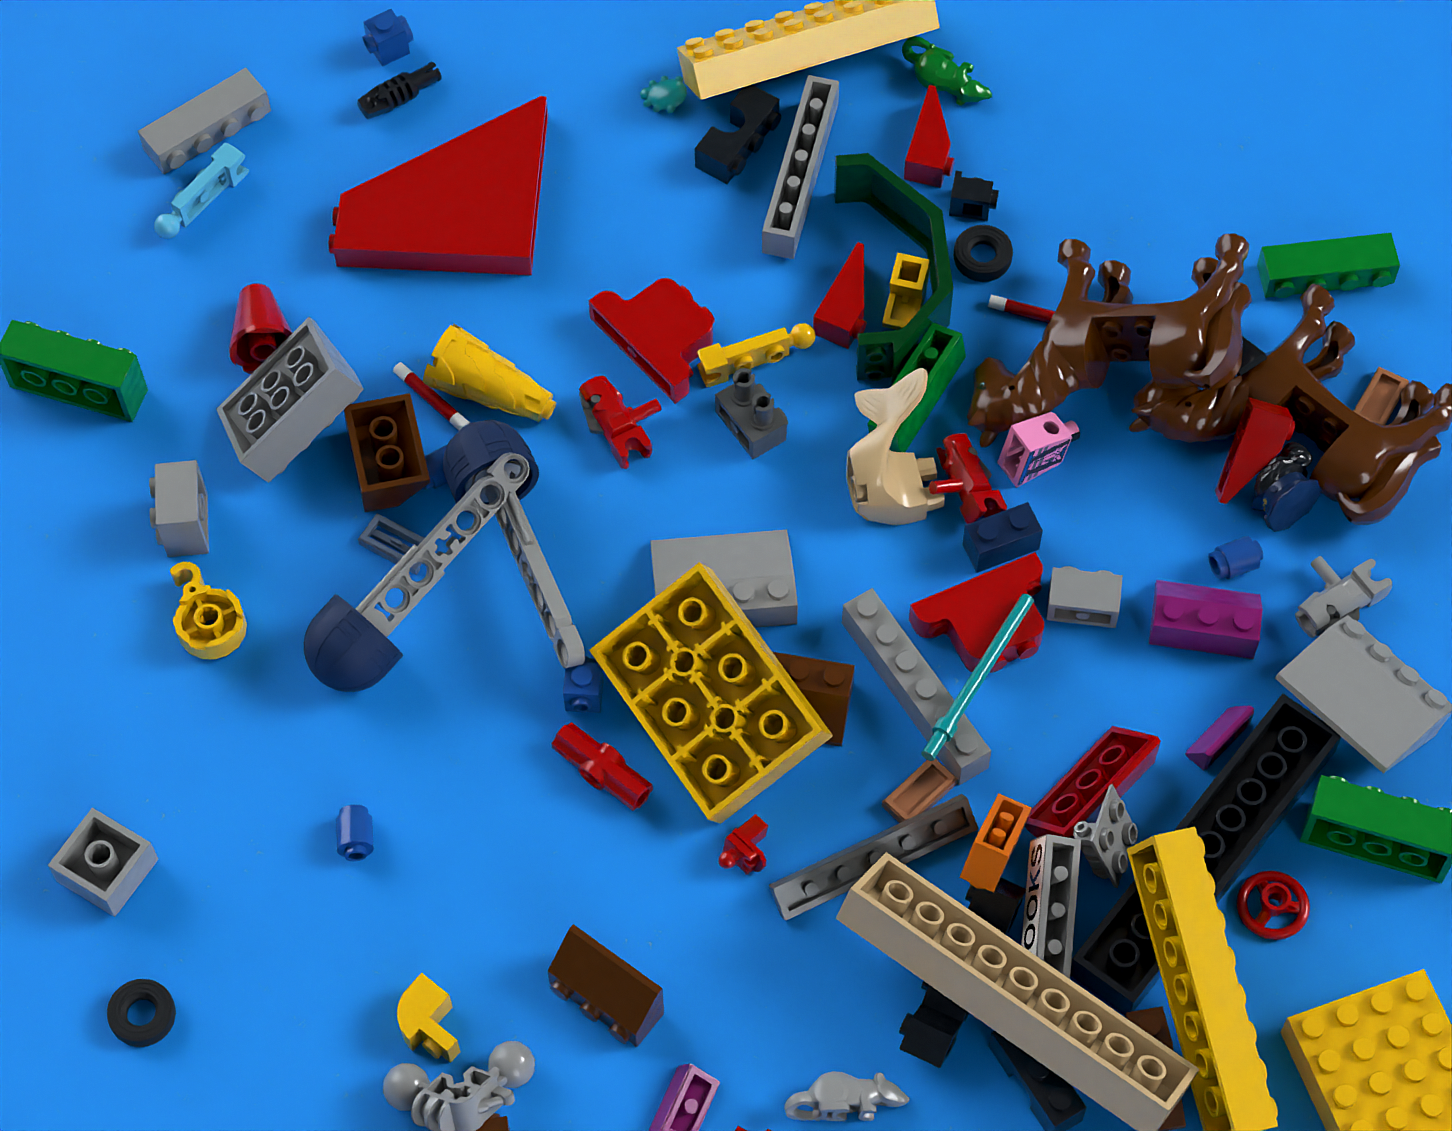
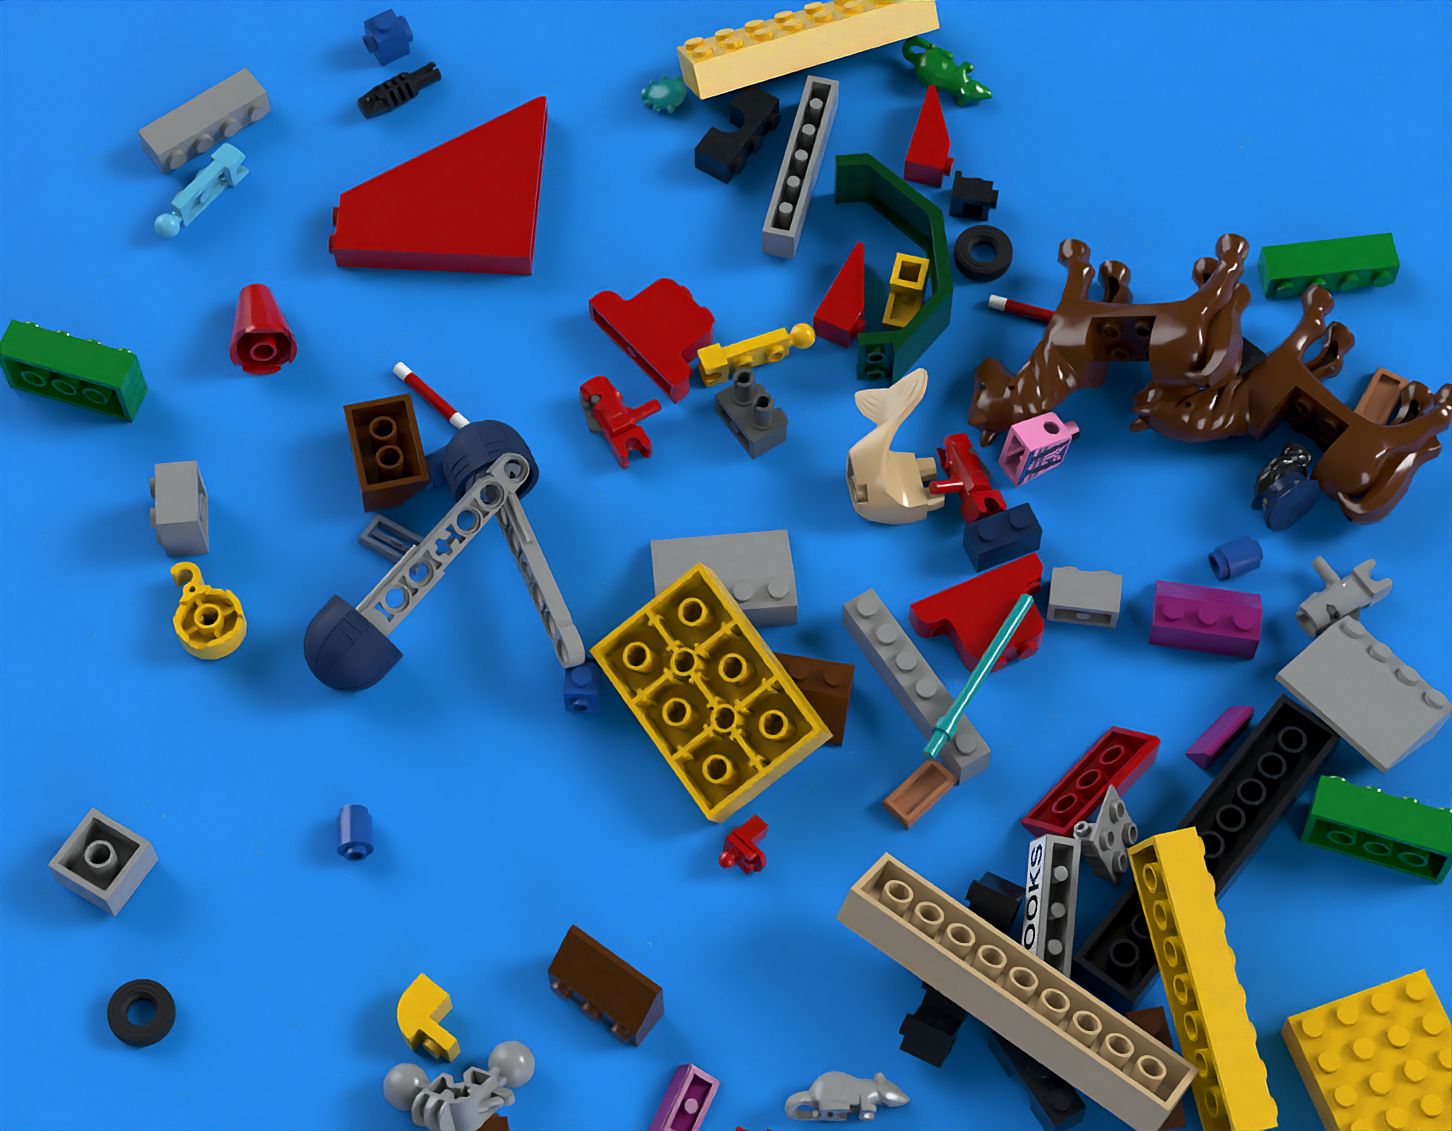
light grey slope [216,317,364,483] -> none
yellow cone [423,323,557,422] -> none
red piece [551,722,653,811] -> none
dark grey plate [769,794,978,921] -> none
green brick [867,322,966,452] -> none
orange brick [959,793,1032,893] -> none
red slope [1215,397,1295,504] -> none
red piece [1236,871,1310,940] -> none

